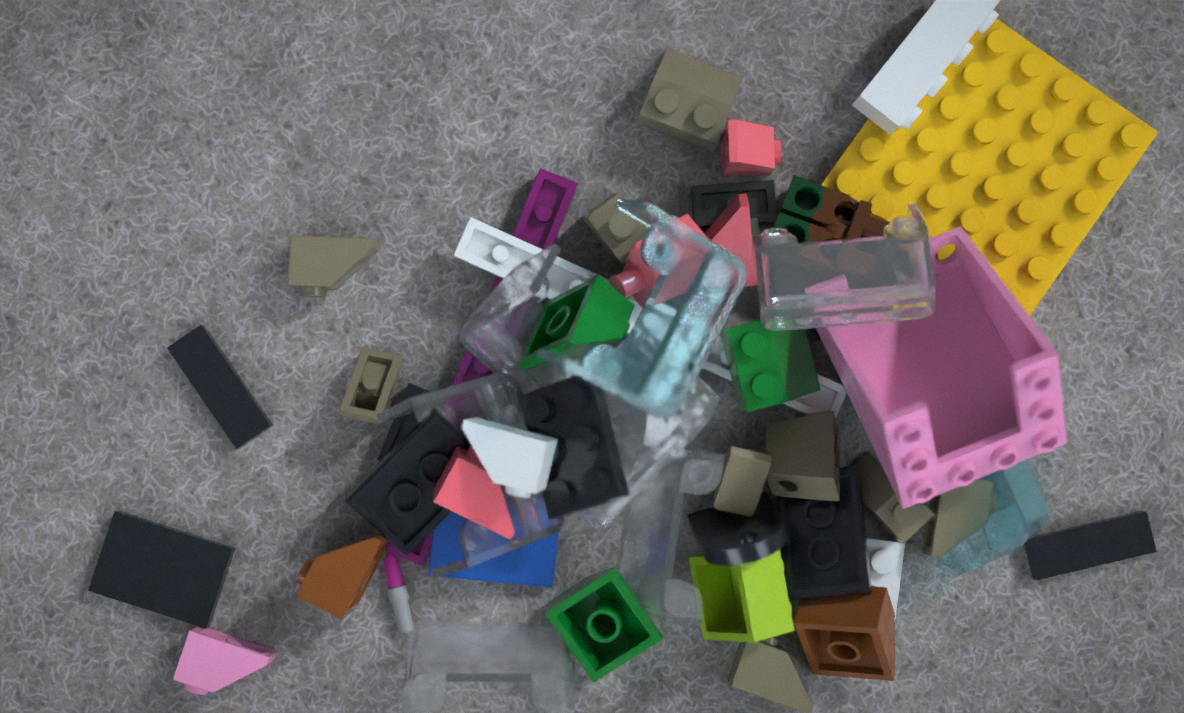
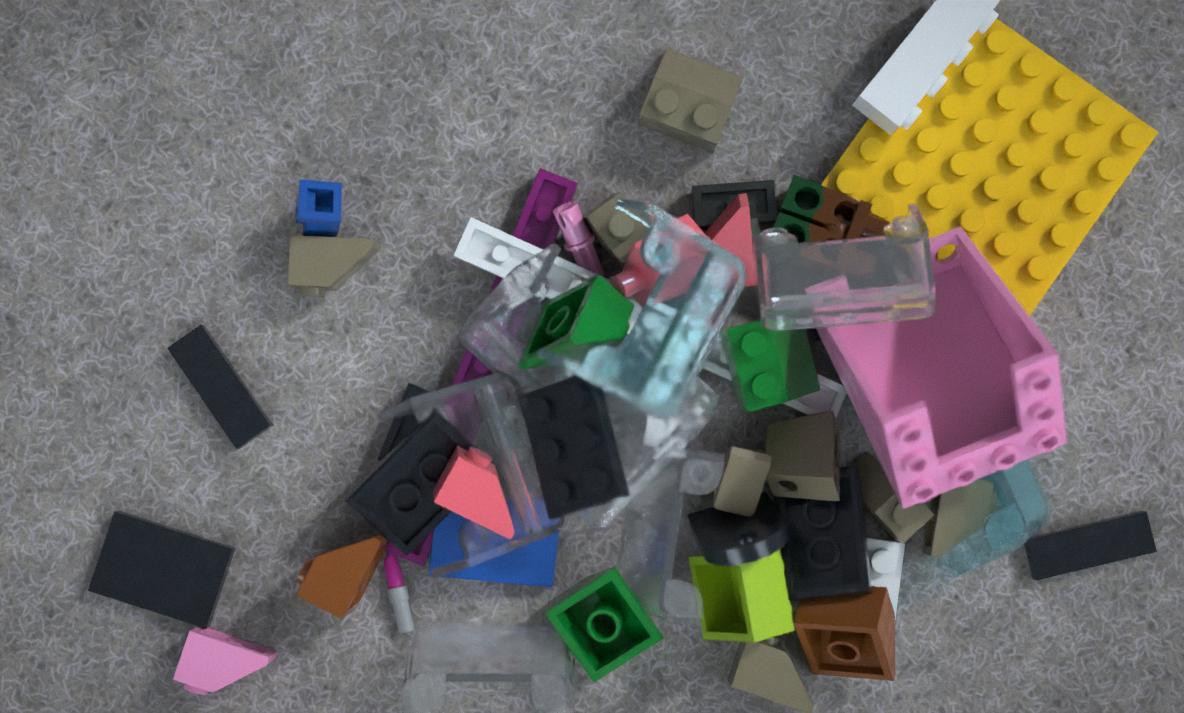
dark tan slope [339,347,403,425] -> none
white slope [462,417,558,498] -> none
coral slope [720,120,781,177] -> none
none -> blue brick [295,179,342,237]
none -> bright pink axle [553,201,604,277]

